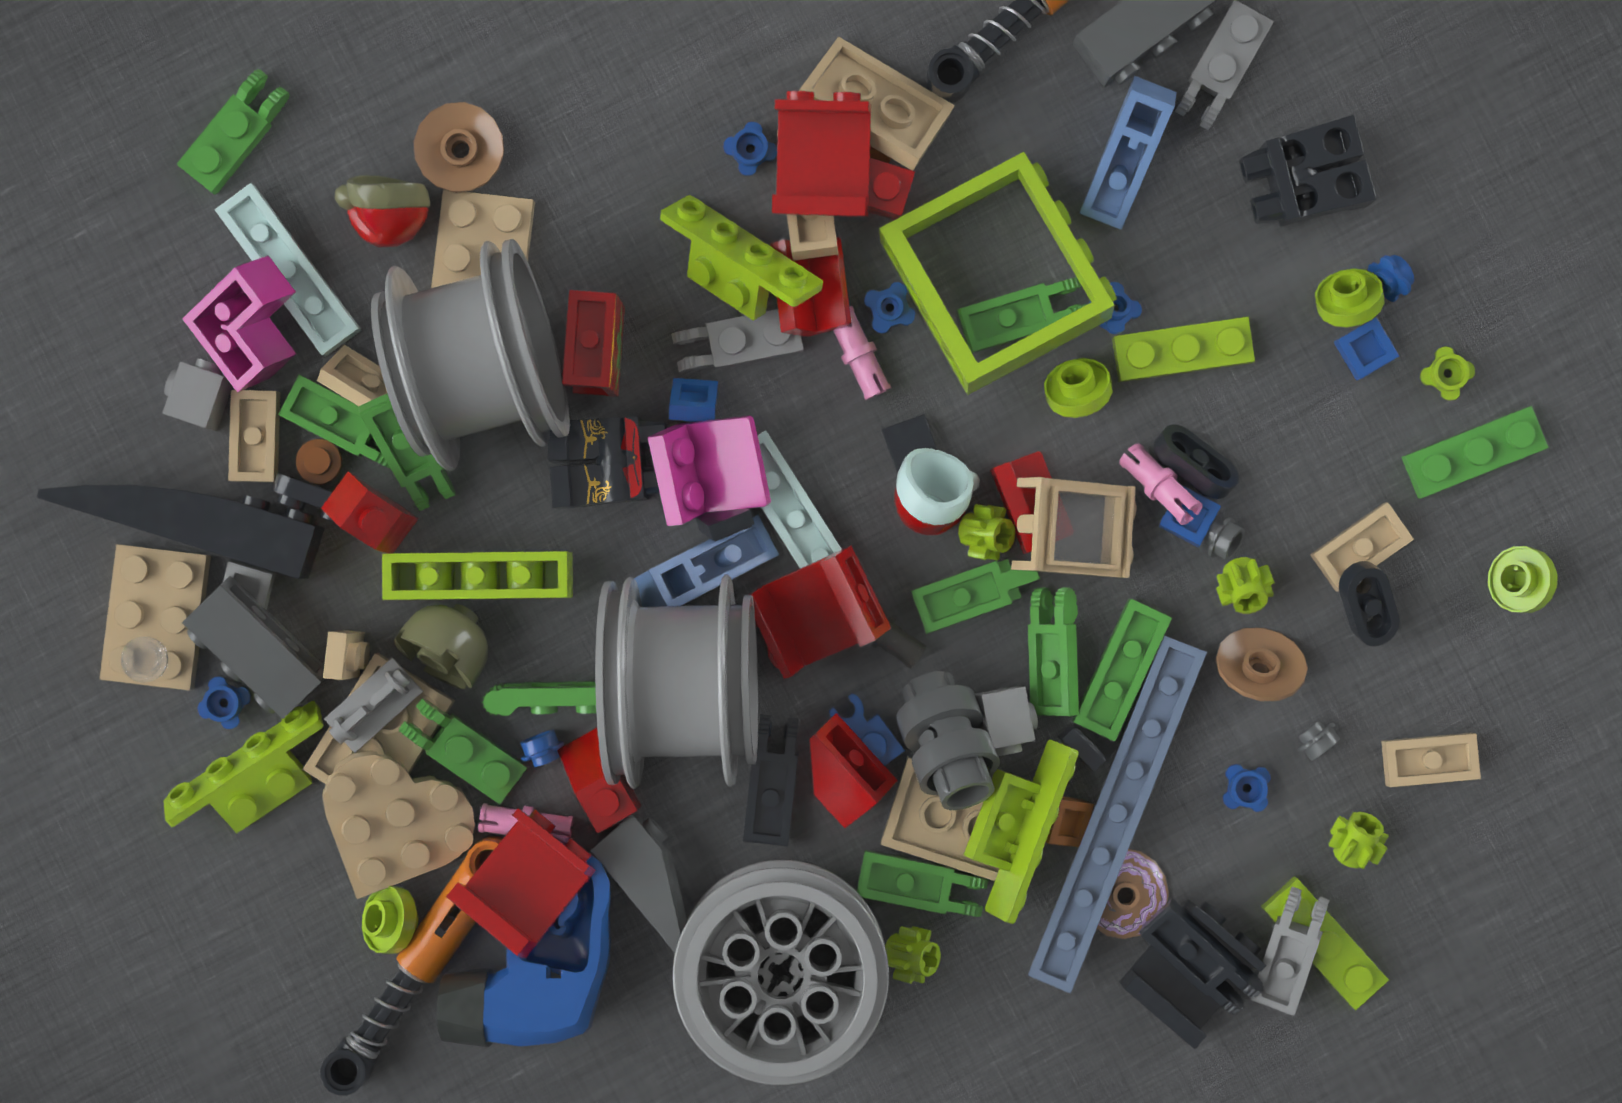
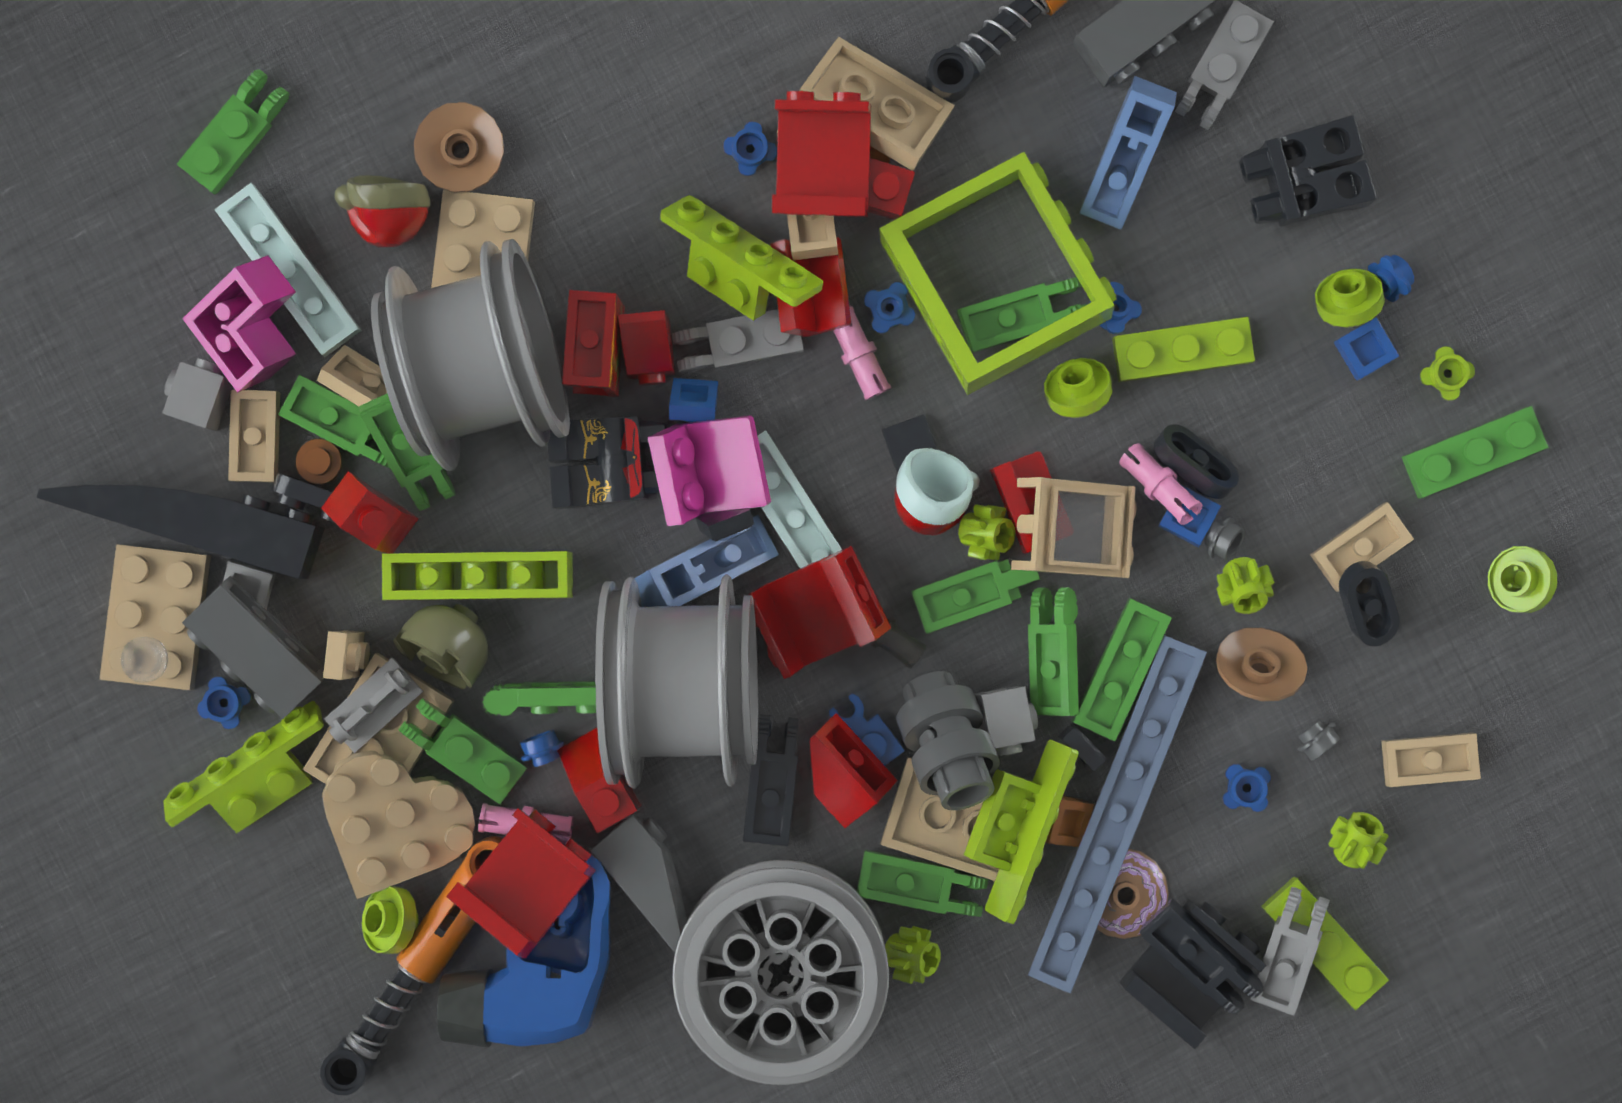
none -> red slope [618,310,675,386]

